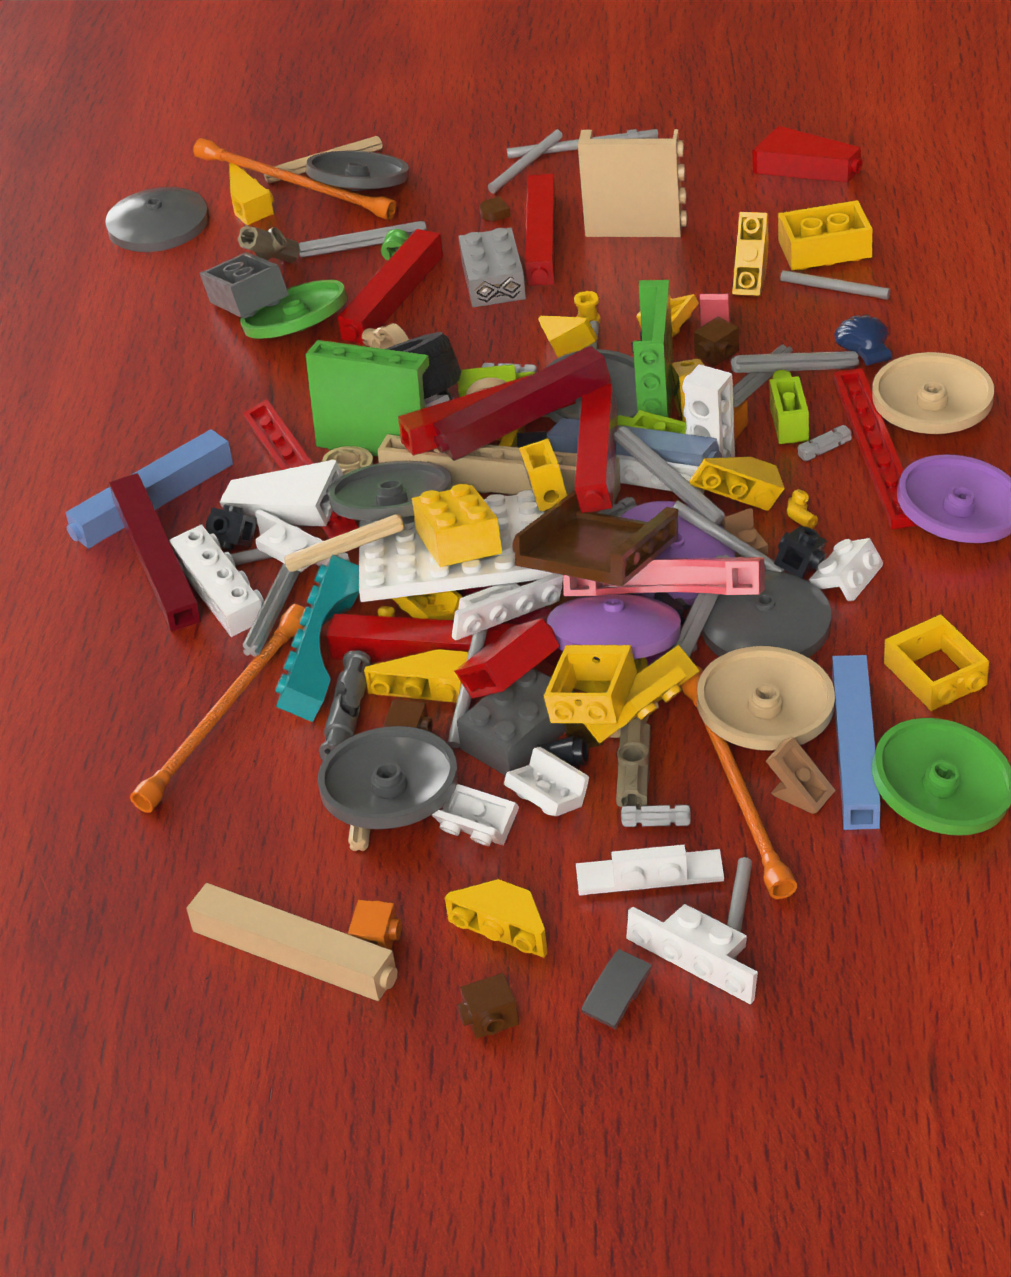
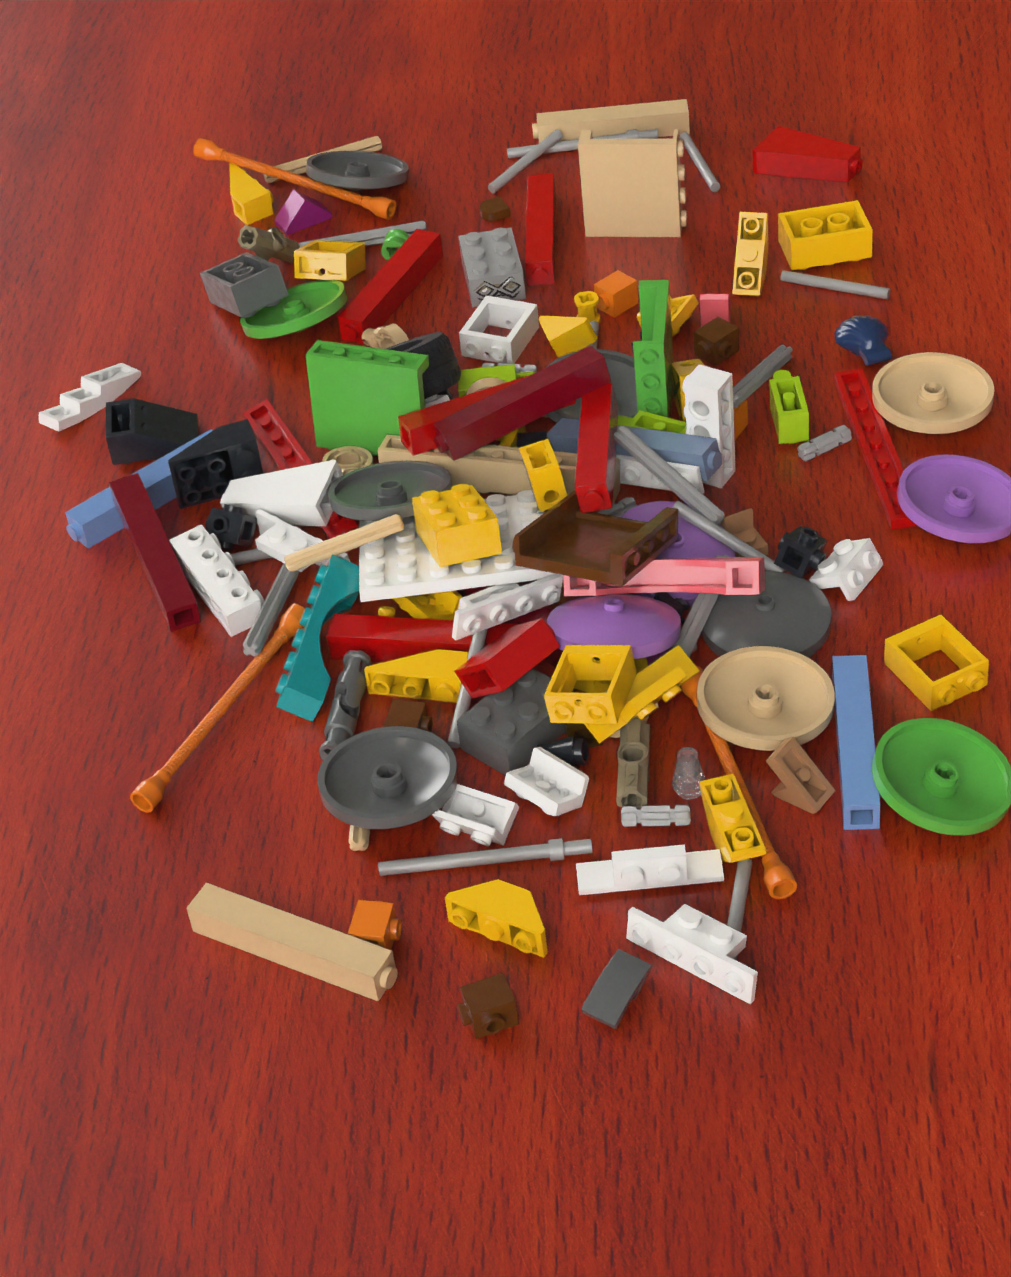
dark grey dish [105,187,209,252] -> none
yellow slope [689,457,785,511] -> none
light grey axle [731,351,859,373] -> none
yellow arm [787,489,818,529] -> none
none -> white slope [39,363,141,432]
none -> black slope [106,398,199,465]
none -> black slope [168,419,263,509]
none -> magenta slope [275,189,332,235]
none -> yellow window [294,240,365,281]
none -> light grey bar [378,838,593,876]
none -> white window [459,295,539,364]
none -> tan brick [532,99,690,143]
none -> orange brick [594,270,639,318]
none -> clear cone [672,747,706,799]
none -> light grey bar [679,132,720,192]
none -> yellow slope [699,774,766,863]

